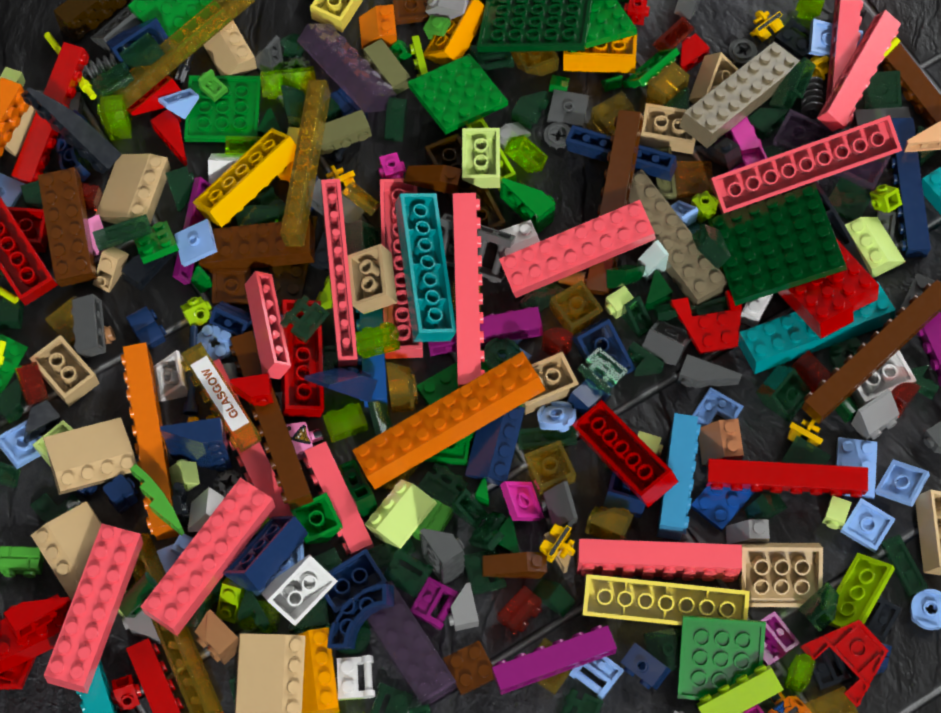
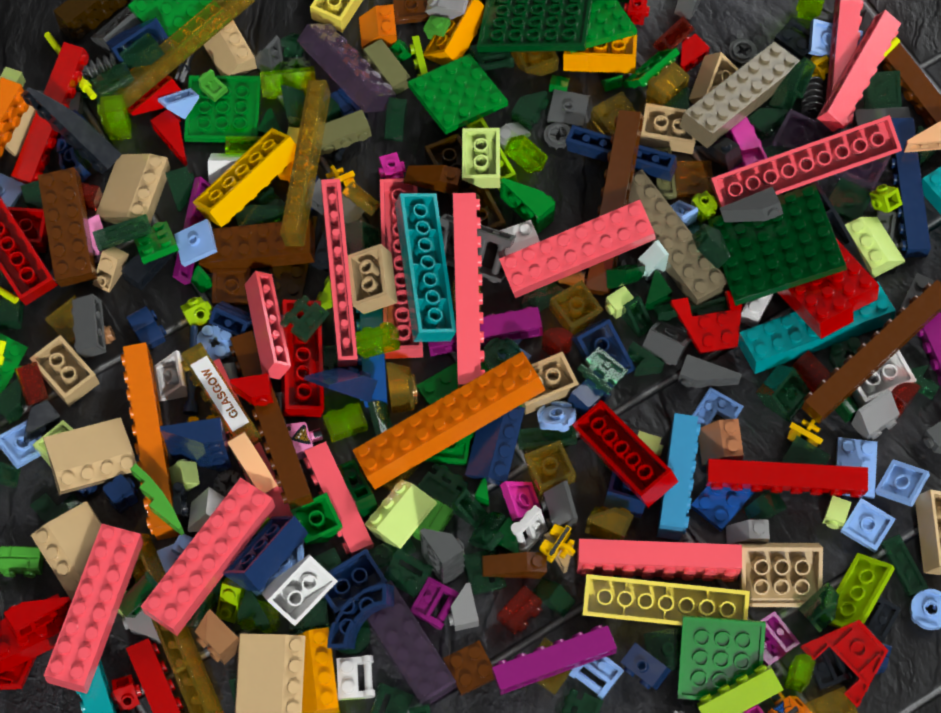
yellow hips [750,10,784,42] -> none
none -> light nougat slope [227,432,278,493]
none -> white plate [511,505,548,552]
none -> dark grey slope [720,187,783,222]

